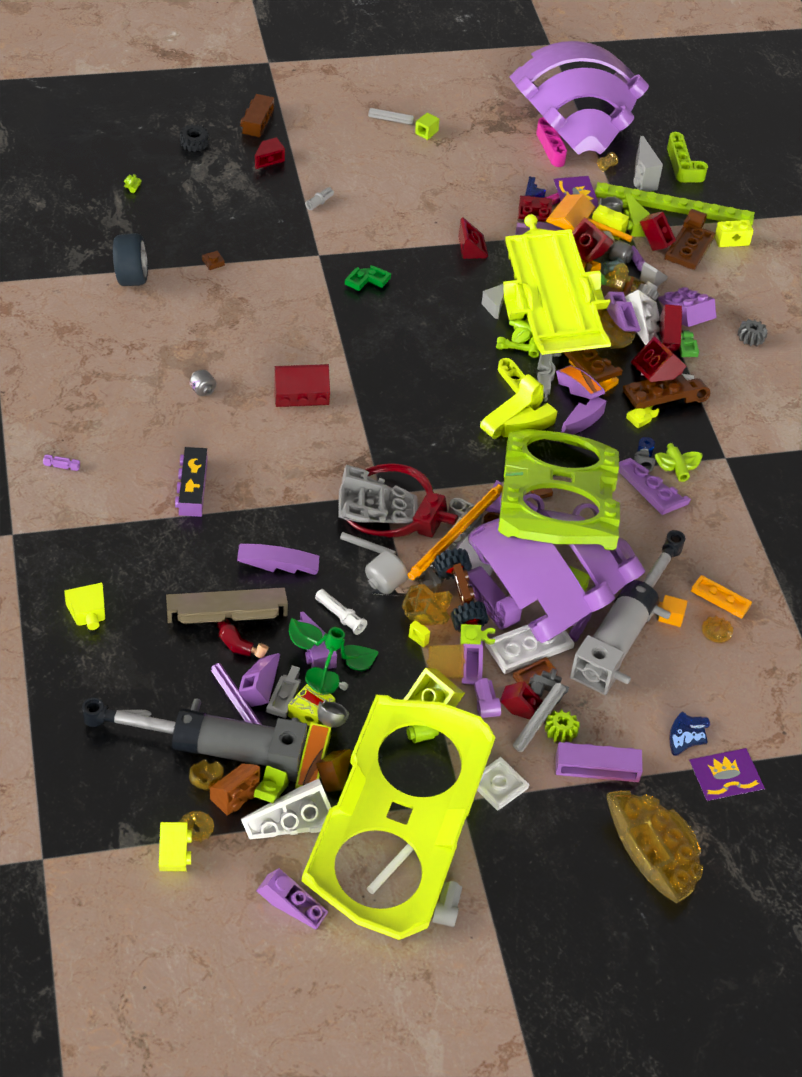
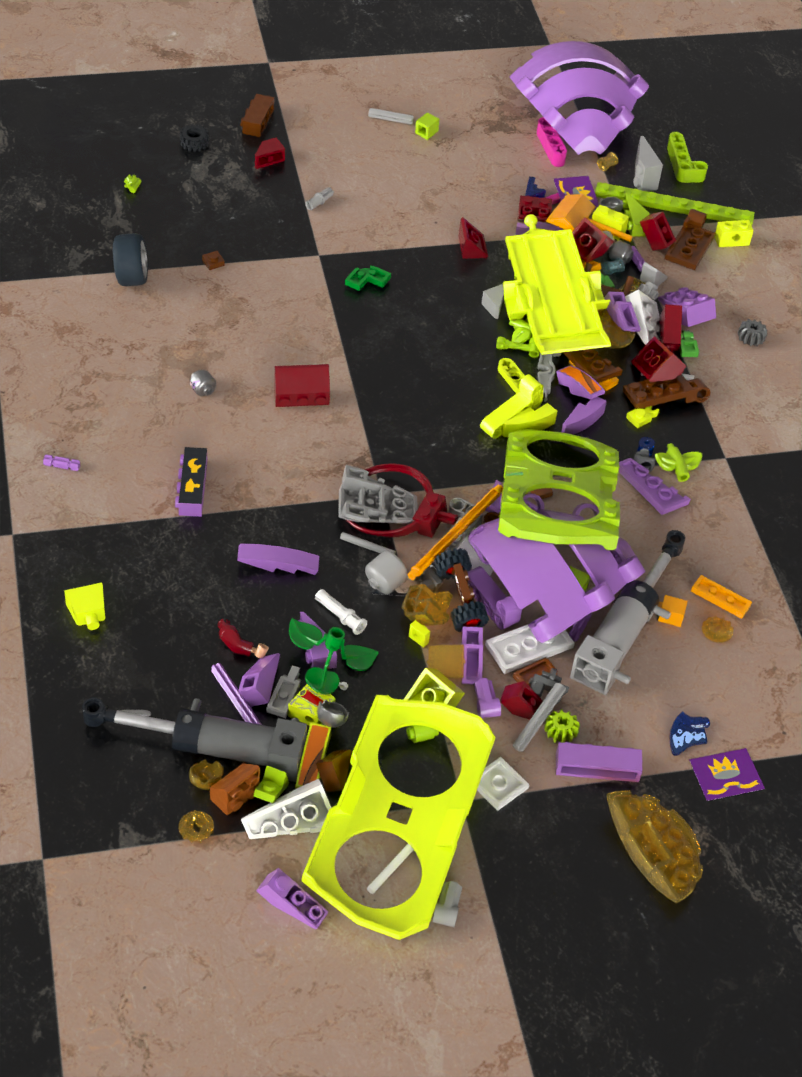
neon yellow brick [159,822,192,871] -> none
dark tan slope [166,588,288,624] -> none
lime plate [460,624,495,646] -> none
clear yellow hips [605,263,632,290] -> none

